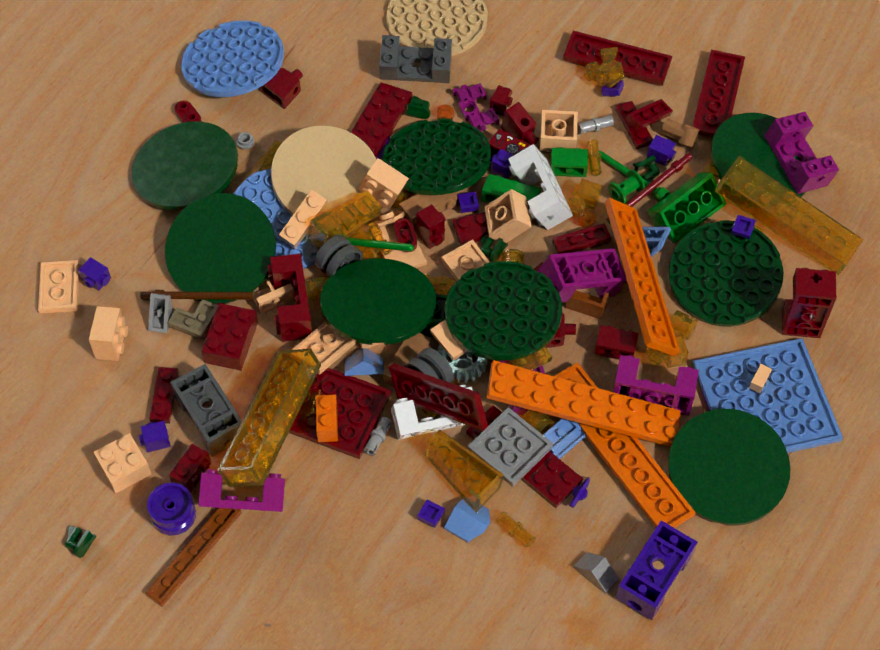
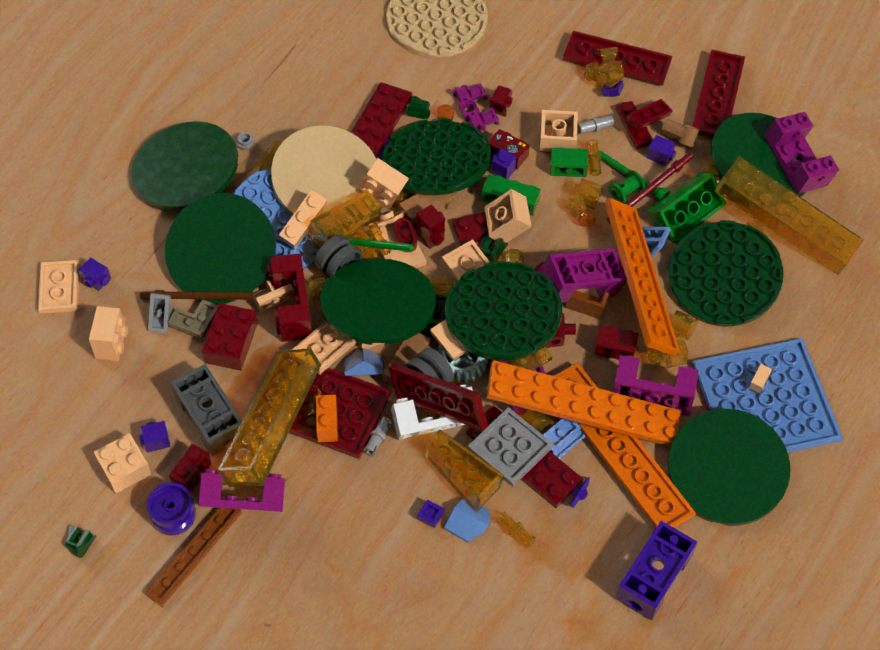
dark red plate [149,367,179,424] -> none
dark red plate [175,101,202,123] -> none
medium blue tile [181,21,285,97] -> none
dark red torso [260,68,303,109] -> none
dark grey plate [379,35,452,83] -> none
dark purple plate [457,192,479,213] -> none
dark red torso [500,102,539,146] -> none
white plate [509,144,573,230] -> none
dark red plate [552,223,611,254] -> none
light grey slope [573,552,619,594] -> none
dark green piece [633,156,660,183] -> none
dark purple plate [731,215,756,239] -> none
dark red plate [782,268,837,338] -> none

